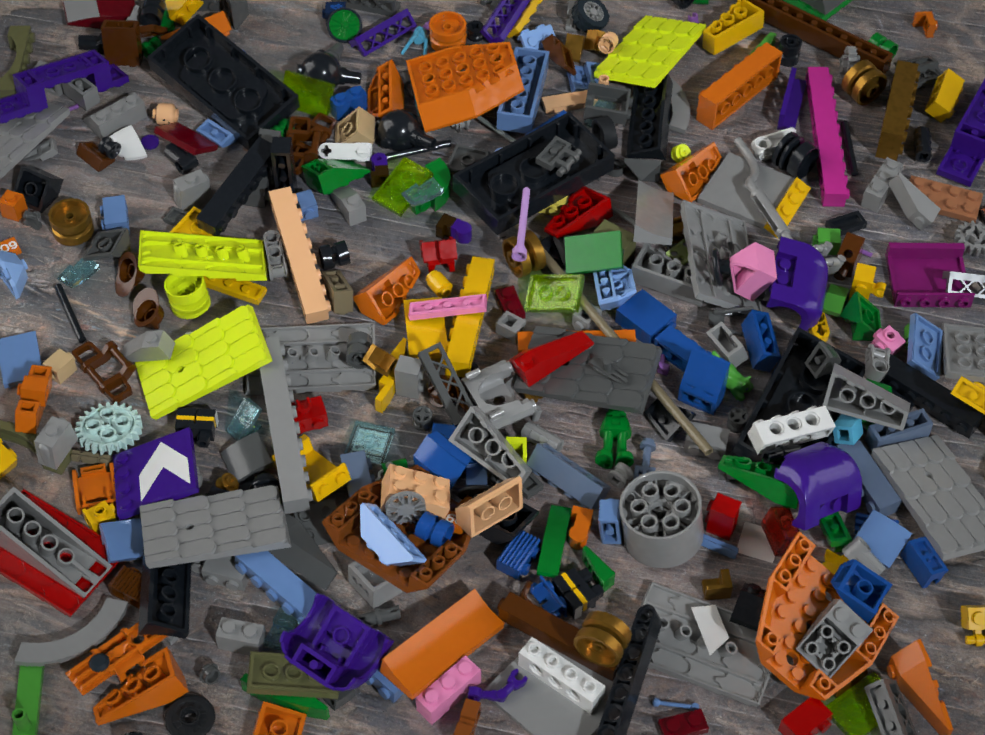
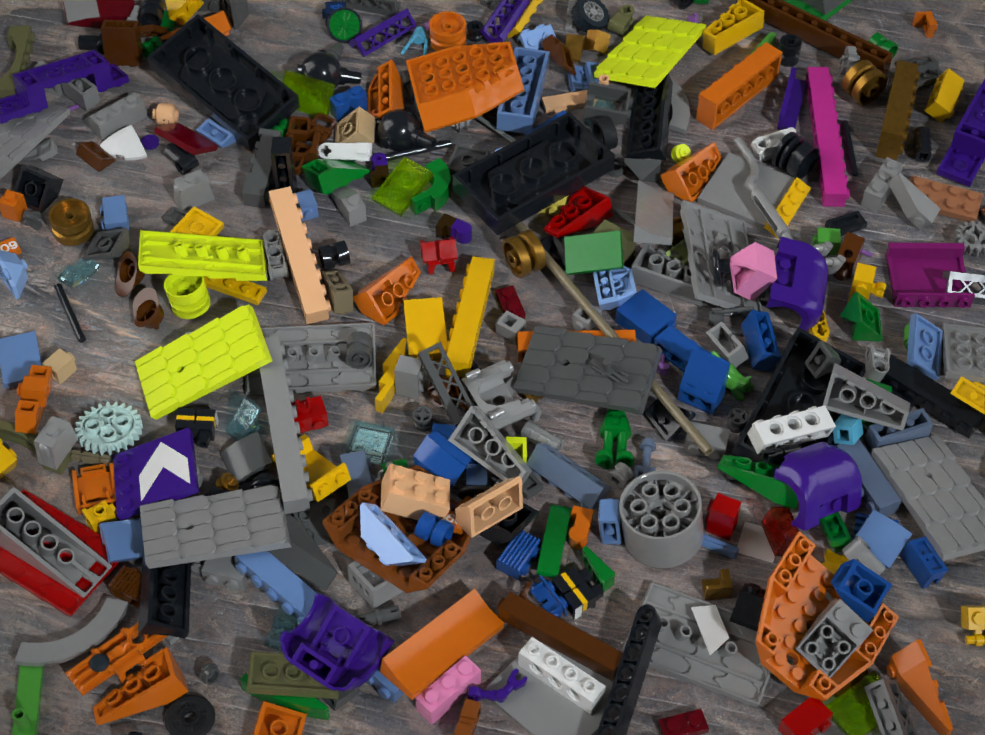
reddish brown bar [72,341,136,404] -> none
black wheel [98,136,121,159] -> none
light grey slope [121,330,175,362] -> none
black brick [196,137,272,236] -> none
light grey brick [215,617,267,655] -> none
pearl gold panel [362,343,397,377] -> none
light grey wheel [385,491,426,525] -> none
clear light blue slope [401,177,444,207] -> none
bright pink tile [408,294,487,321] -> none
yellow brick [425,270,453,298] -> none
red wedge [506,331,594,387] -> none
lavender piece [511,187,530,262] -> none
clear neon green tile [524,274,585,312] -> none
dark grey plate [535,136,582,177] -> none
pearl gold wheel [574,611,632,667] -> none
light nougat wheel [598,32,619,54] -> none
medium blue hinge [652,698,699,711] -> none
bright green slope [823,284,849,317] -> none
bright pink brick [871,325,906,356] -> none
none -> olive piece [608,4,634,36]

